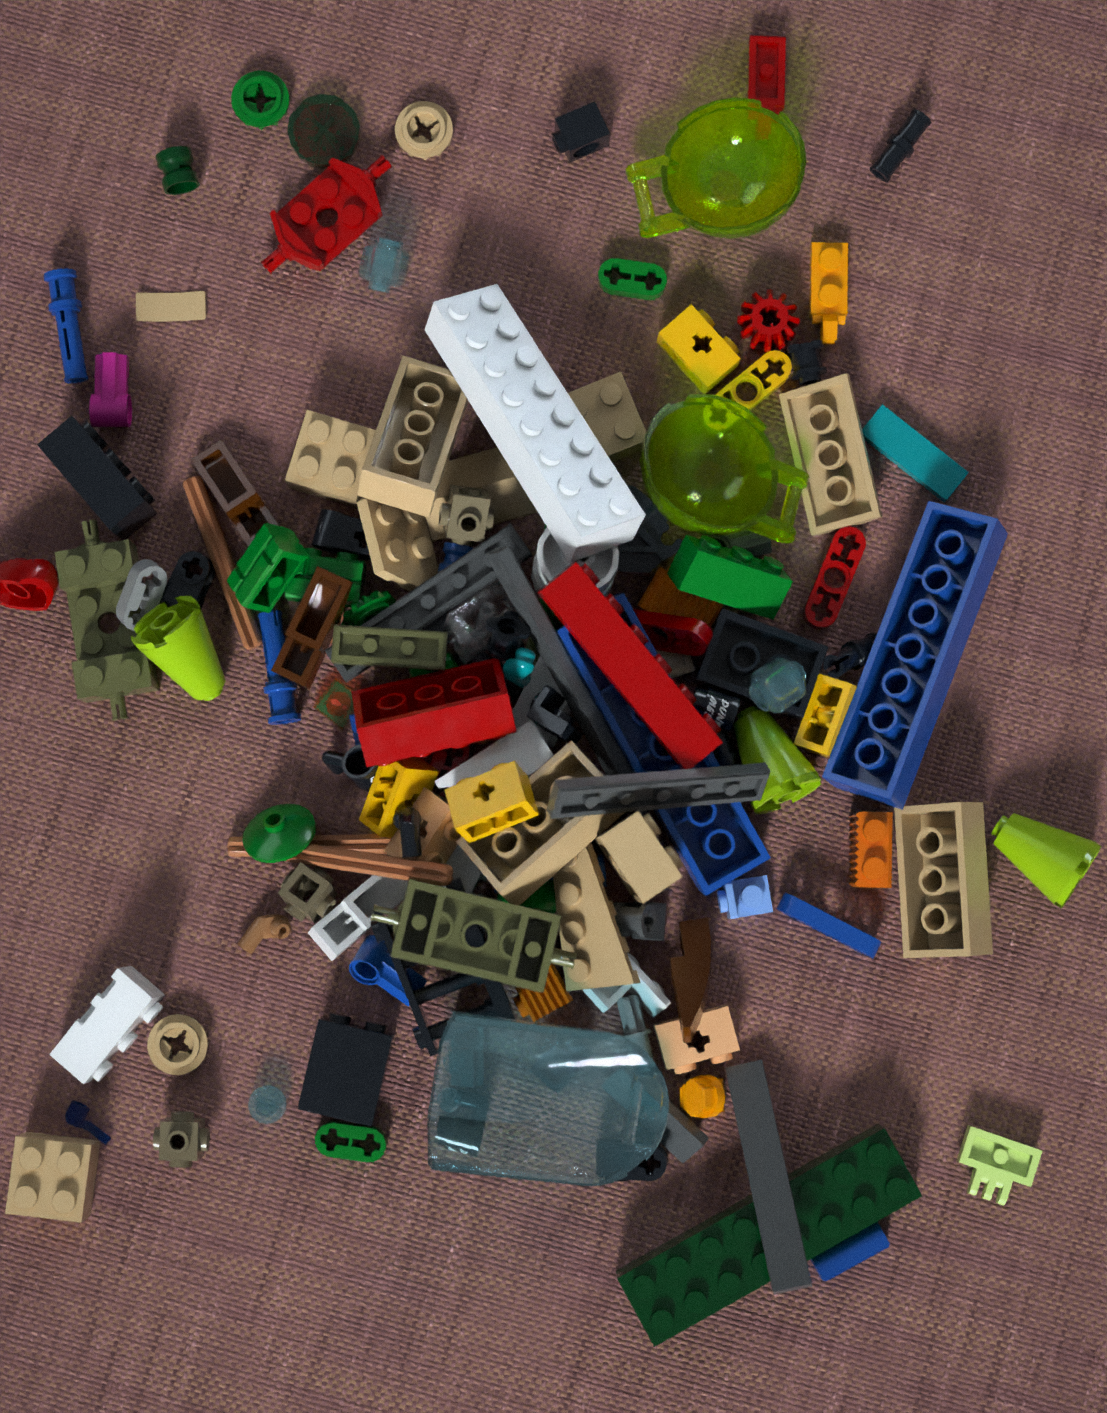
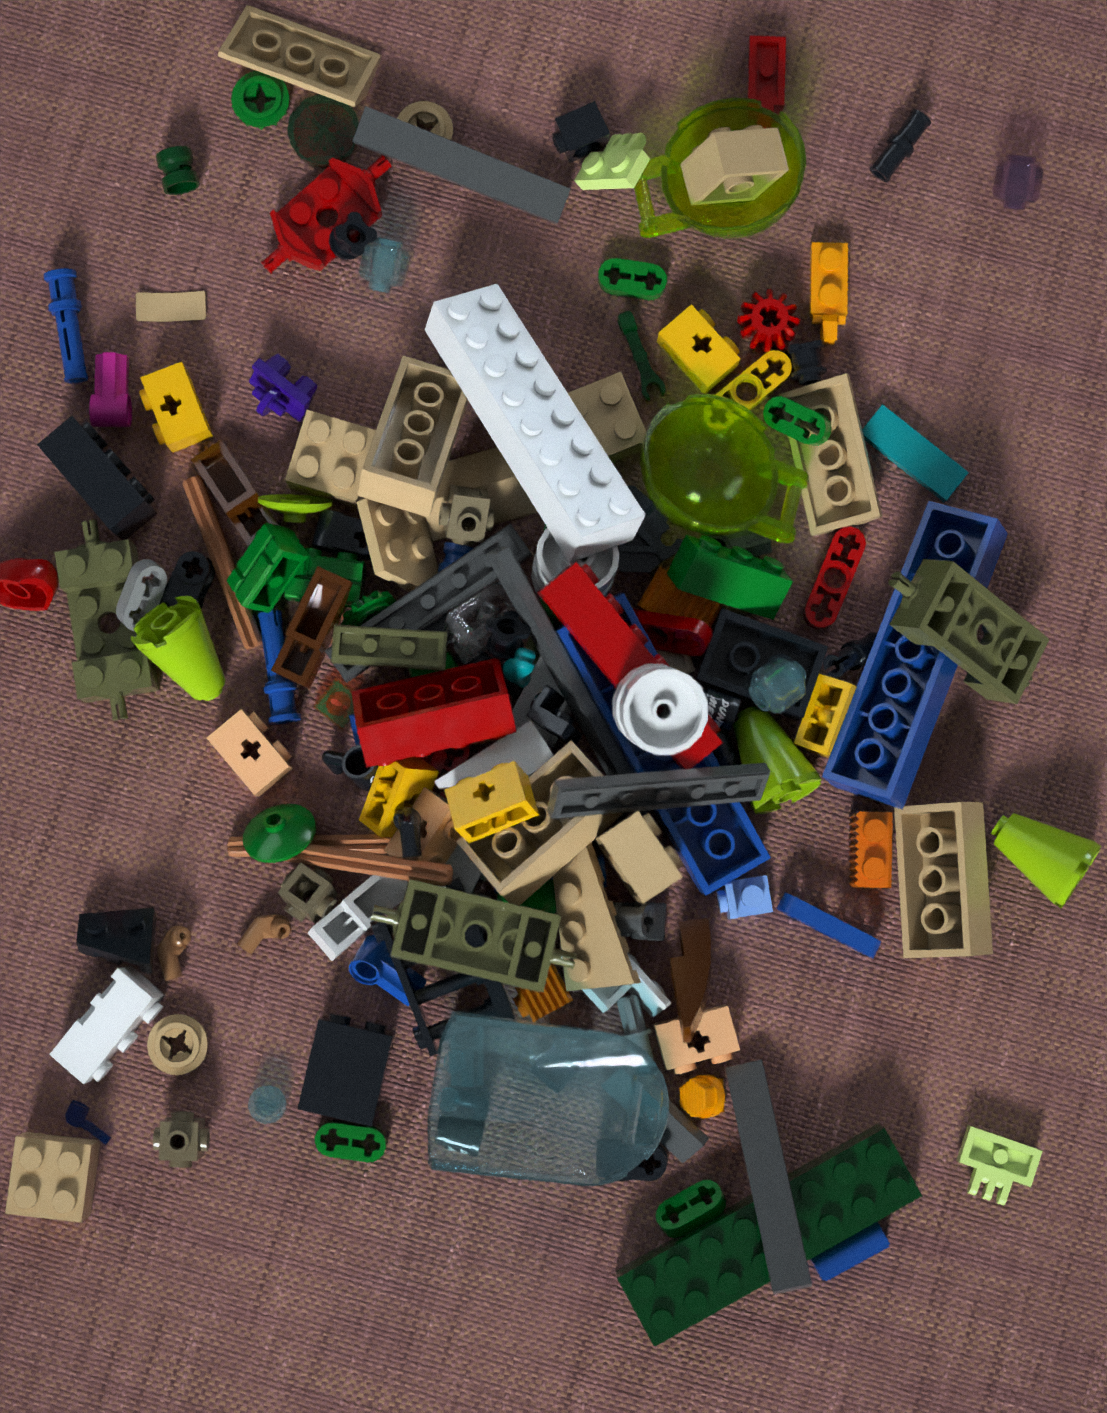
none -> black wing [76,907,157,974]
none -> yellow brick [139,361,214,453]
none -> medium nougat arm [157,926,191,981]
none -> light nougat brick [207,709,293,797]
none -> tan slope [218,5,381,107]
none -> dark purple hips [249,354,318,423]
none -> lime dish [258,494,333,523]
none -> black brick [329,212,377,260]
none -> dark grey tile [352,106,571,225]
none -> yellowish green hinge [574,133,650,190]
none -> white wheel [613,664,708,755]
none -> dark green piece [617,311,666,402]
none -> green beam [655,1180,726,1238]
none -> tan brick [680,125,789,205]
none -> green beam [763,396,832,446]
none -> olive brick [888,559,1050,704]
none -> clear purple head [993,155,1043,210]

